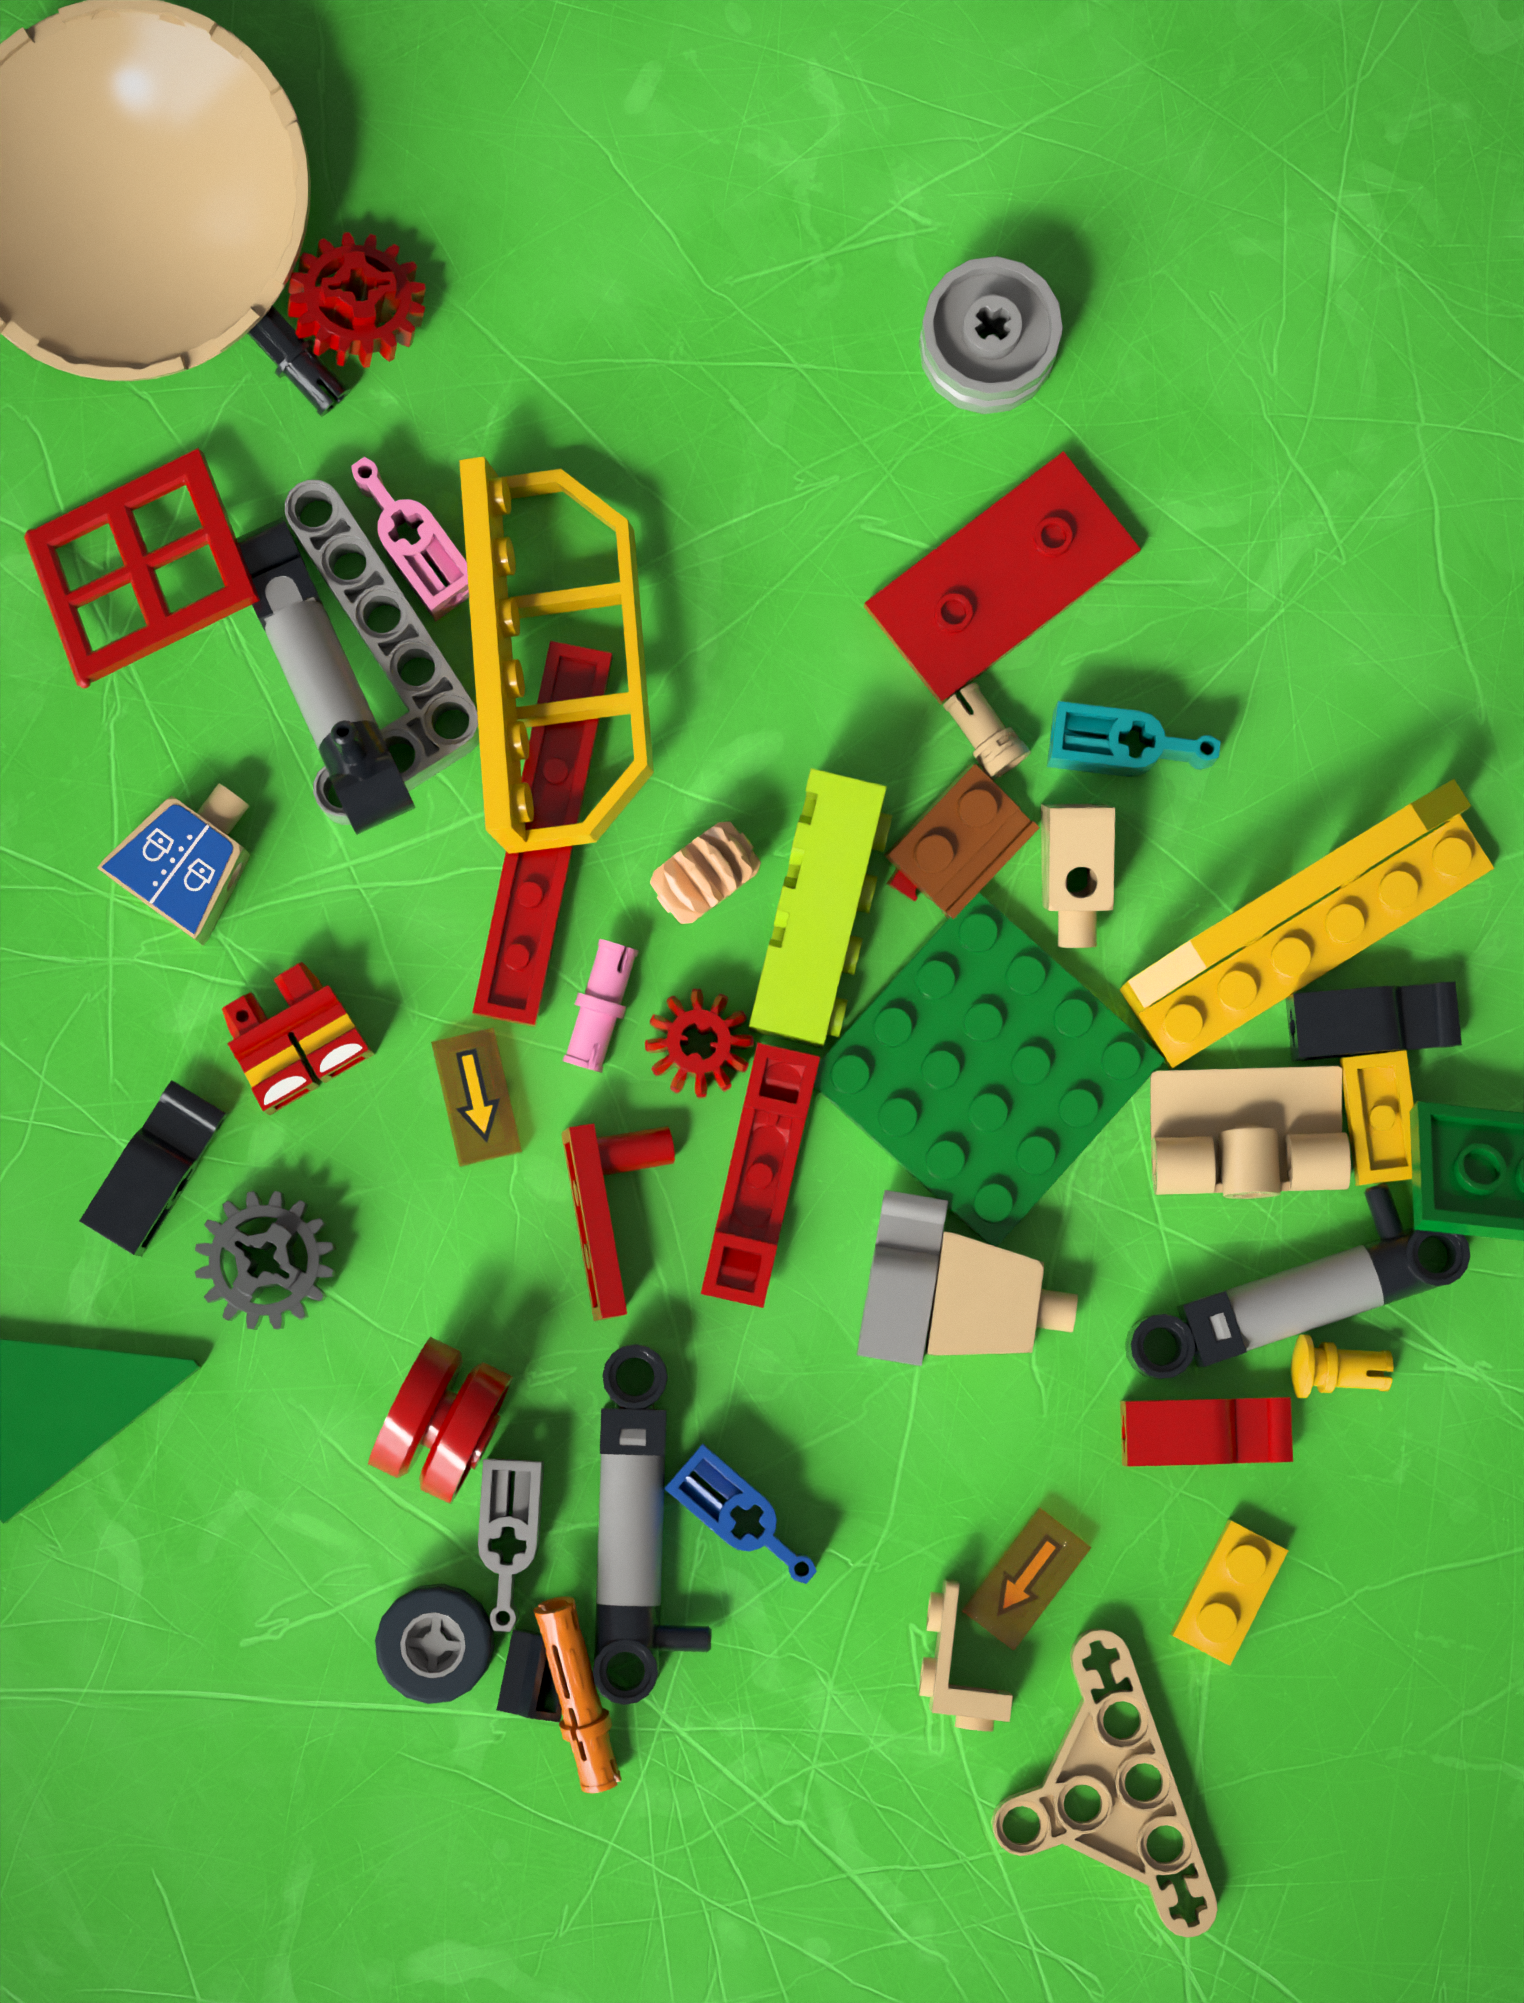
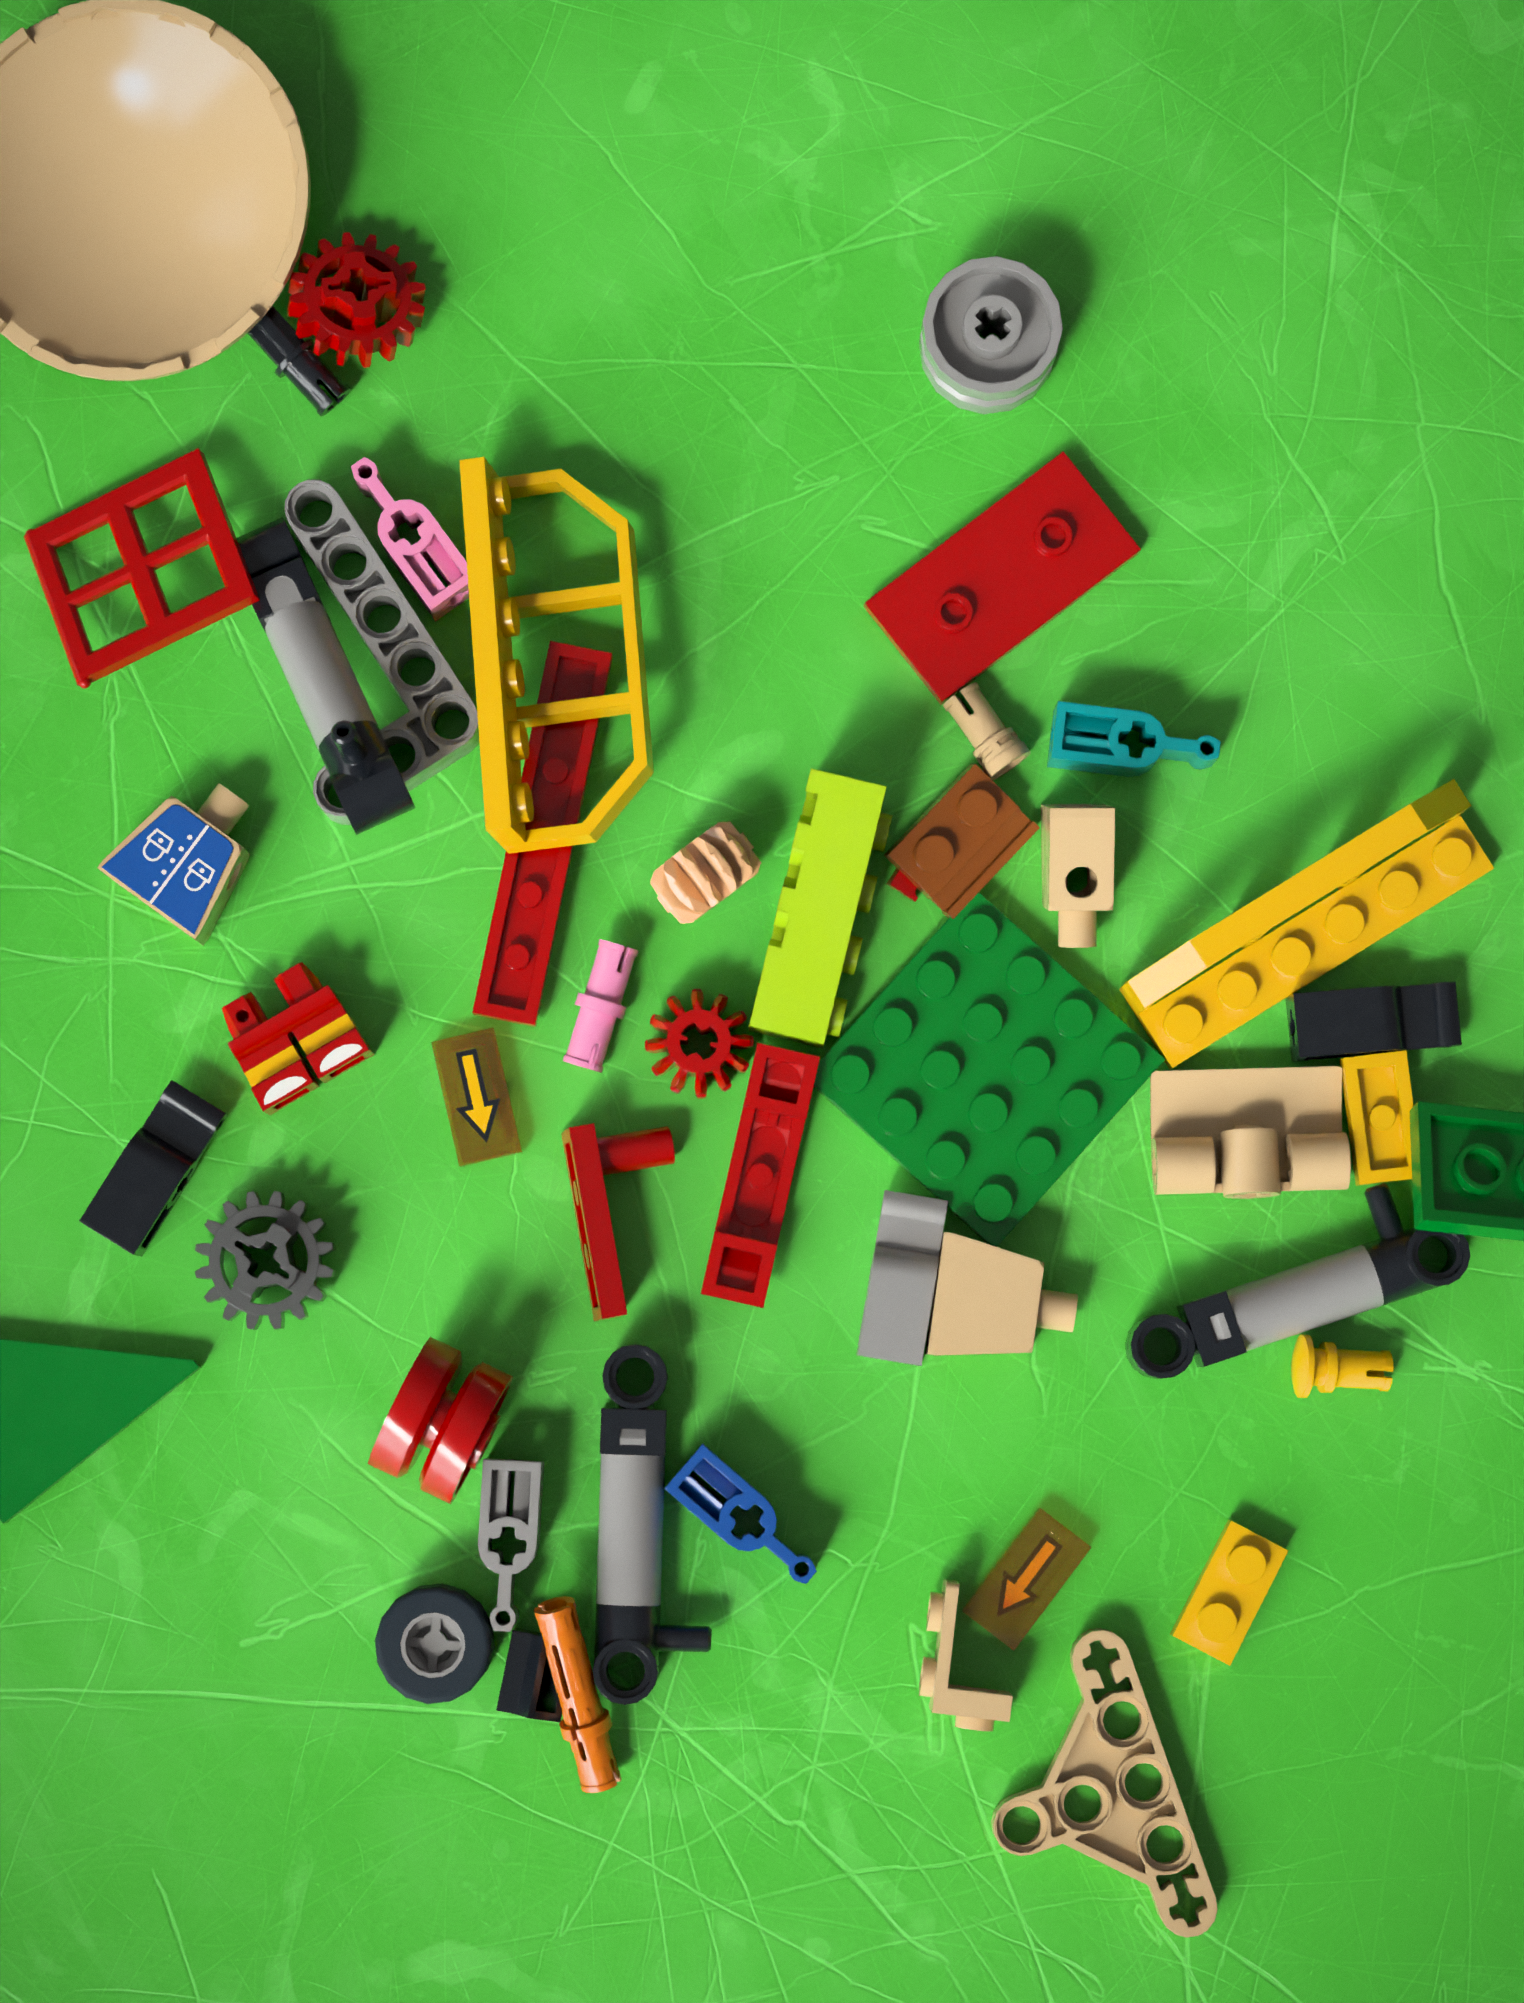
red piece [1120,1397,1293,1467] -> none

